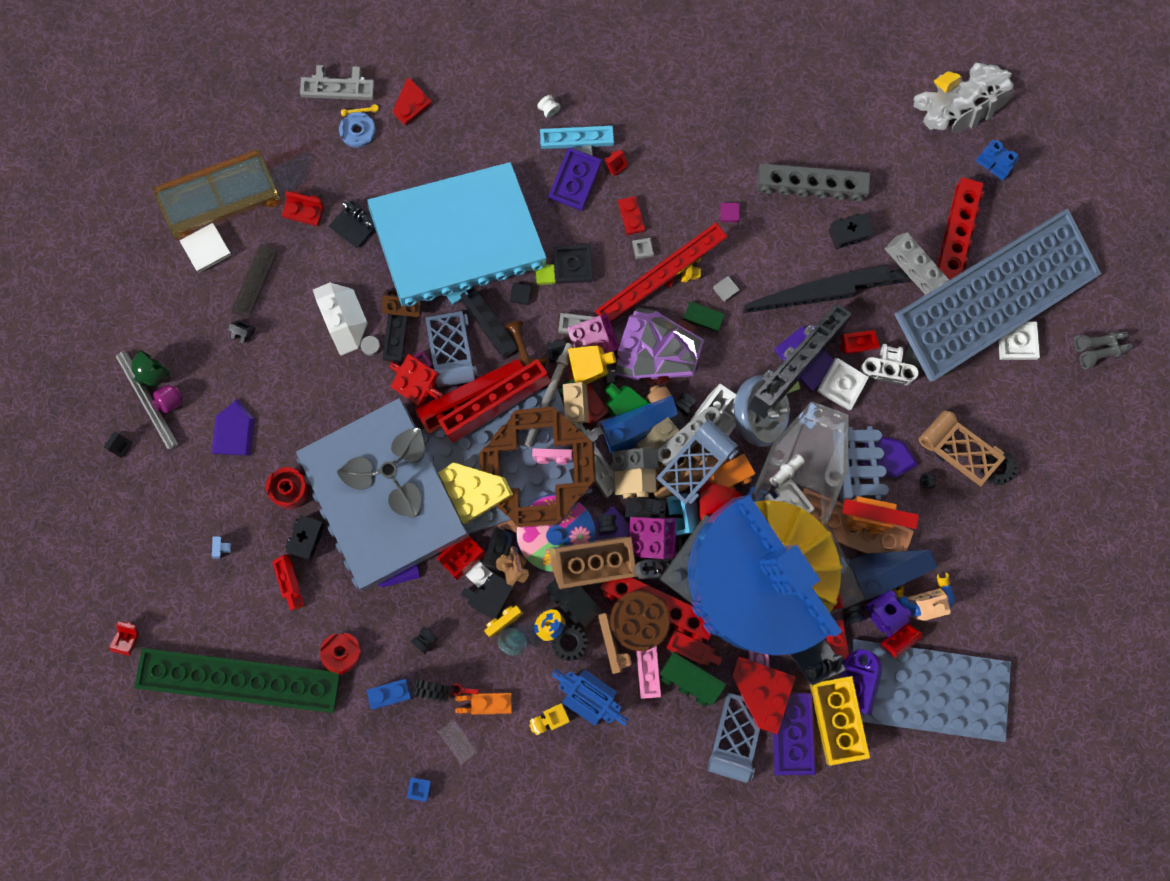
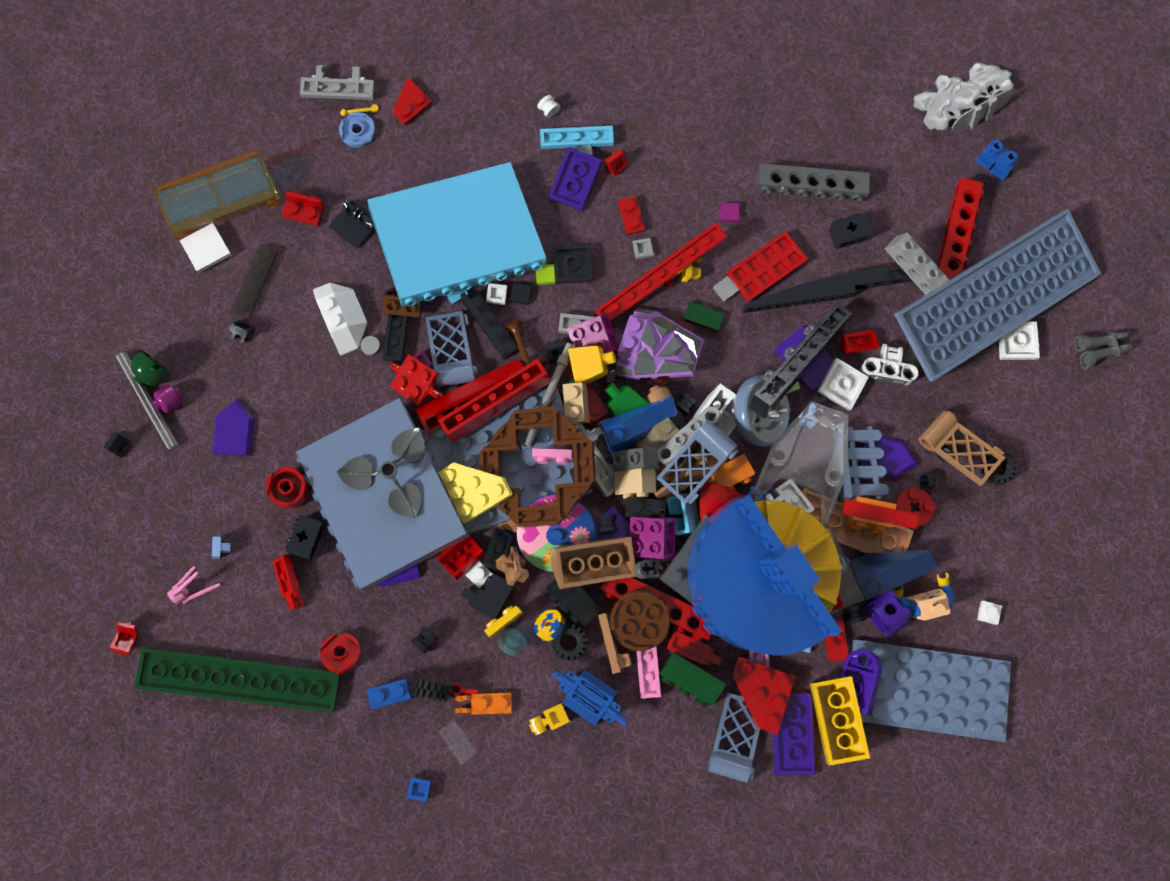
white pin [770,454,805,488] -> none
black hinge [790,639,846,686] -> none
red plate [880,624,923,658] -> none
yellow slope [934,71,961,93] -> none
none -> bright pink plant [167,566,221,605]
none -> white plate [486,283,507,305]
none -> red plate [726,231,808,303]
none -> red plate [895,488,935,527]
none -> white plate [977,601,1002,625]

